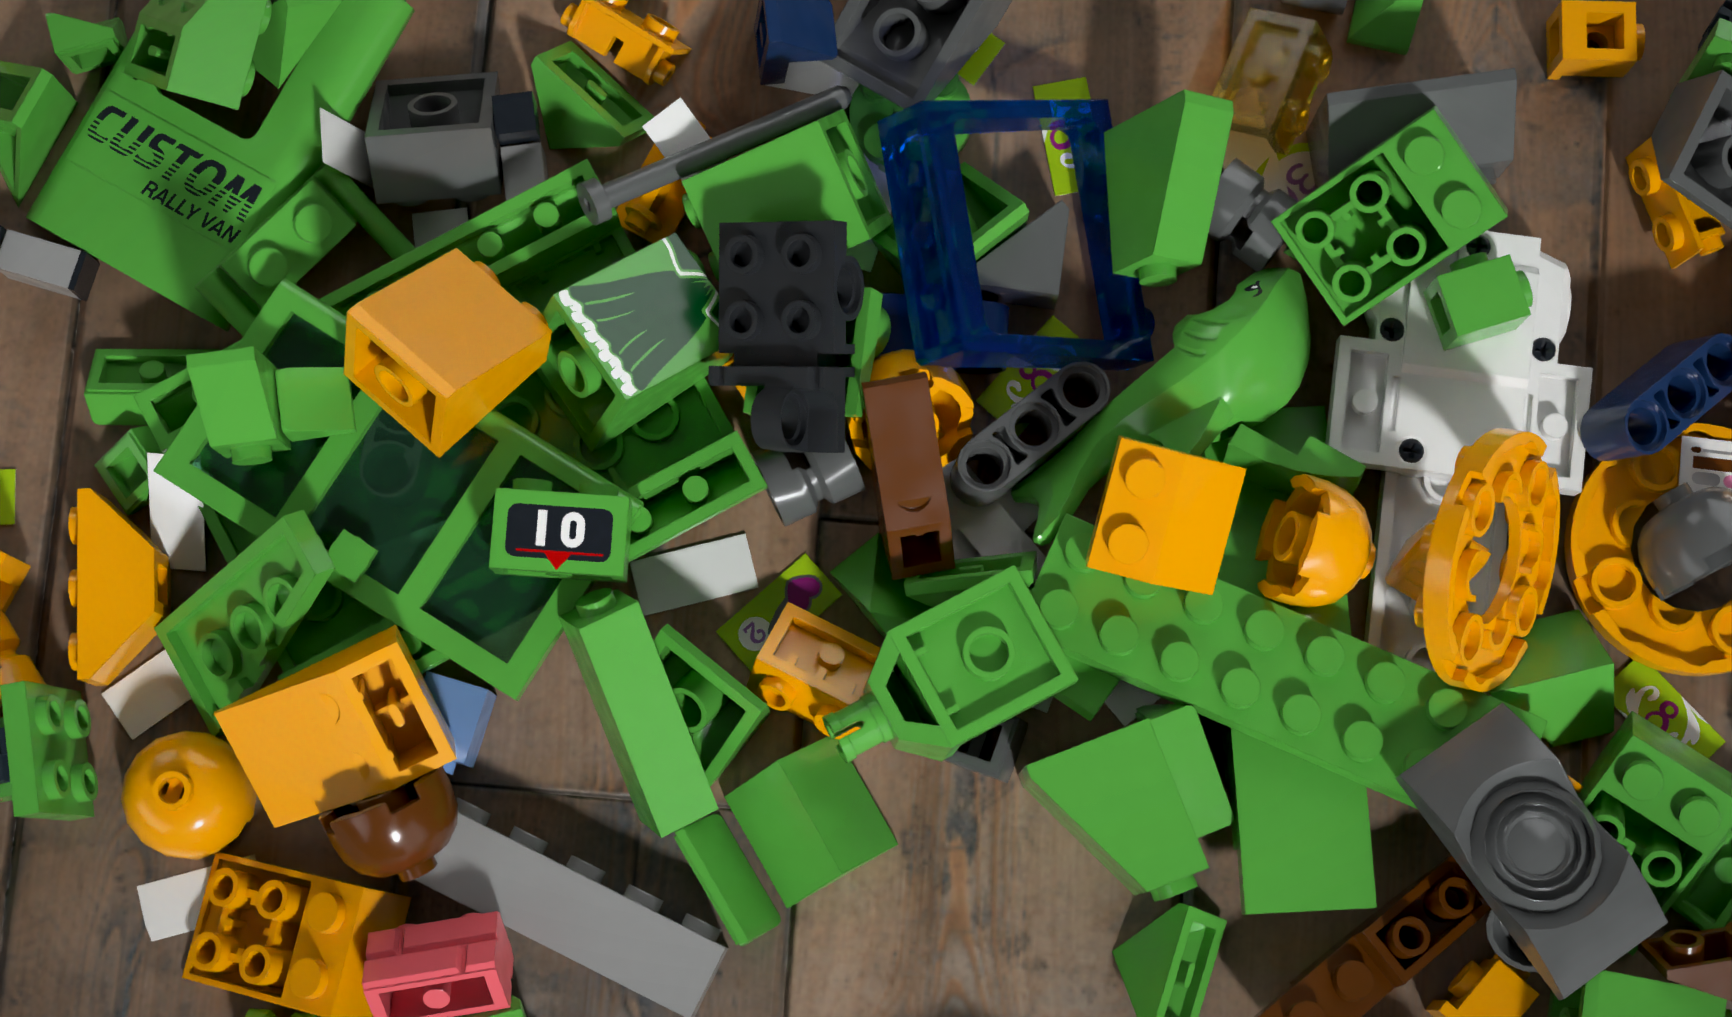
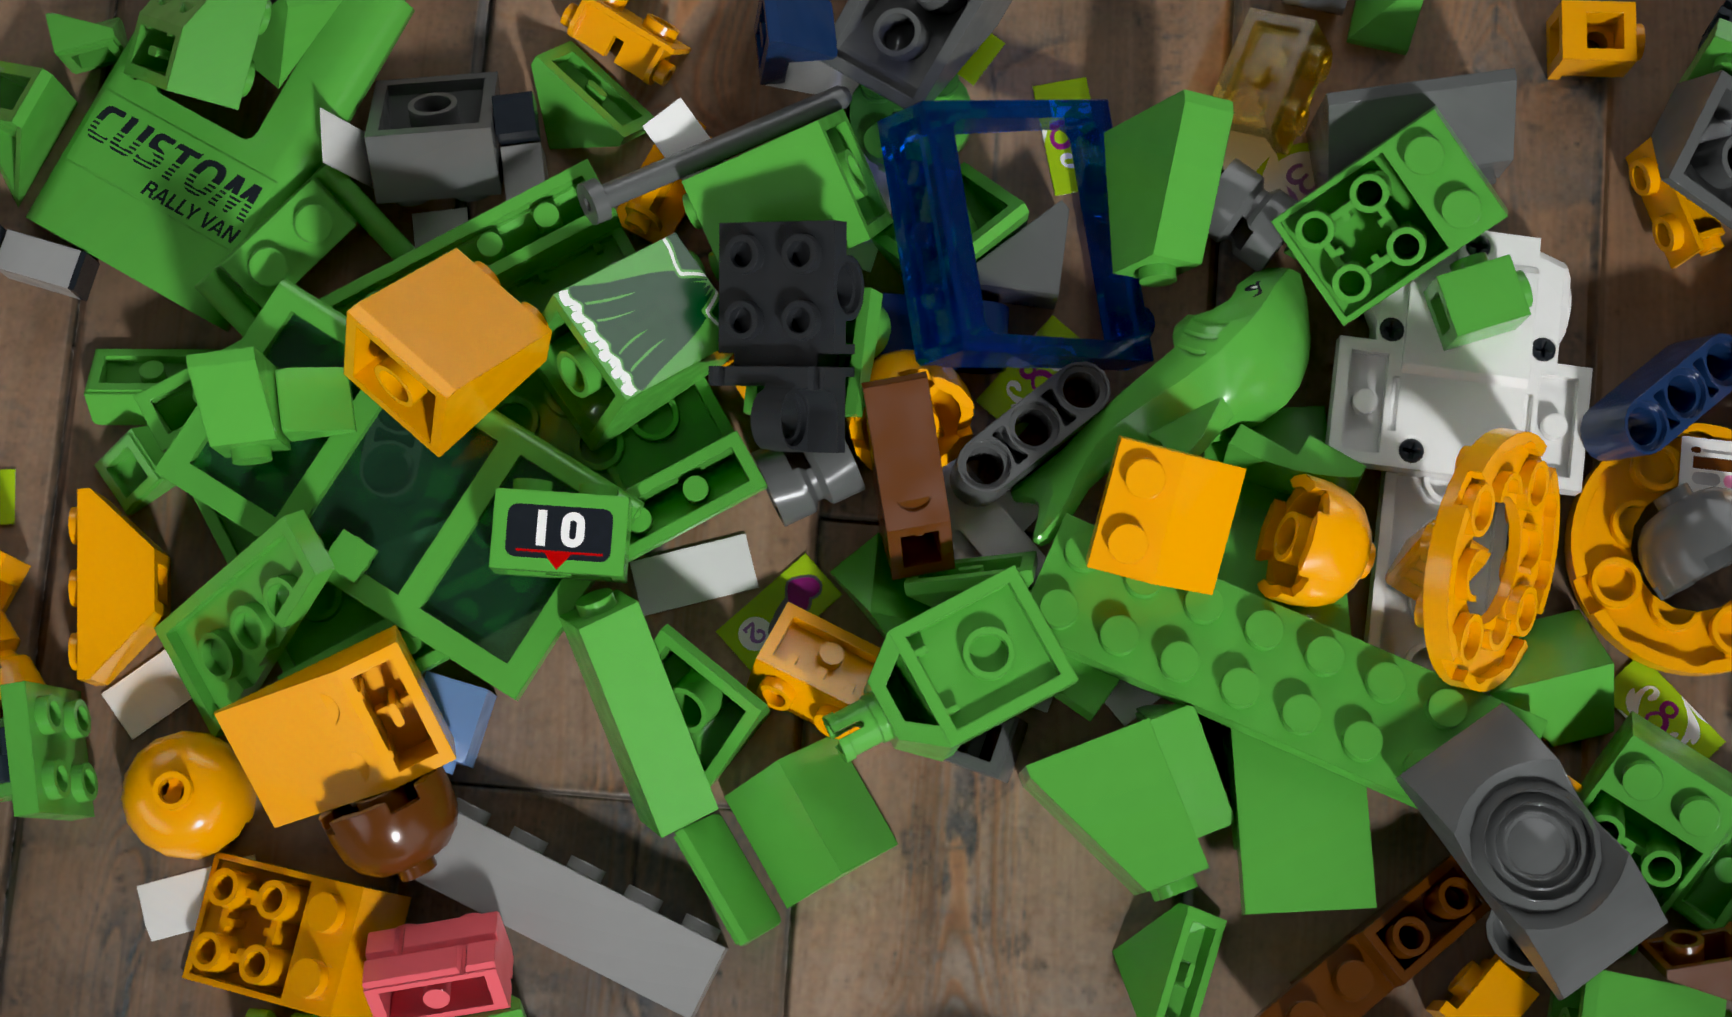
white sticker [147,452,206,572] -> none

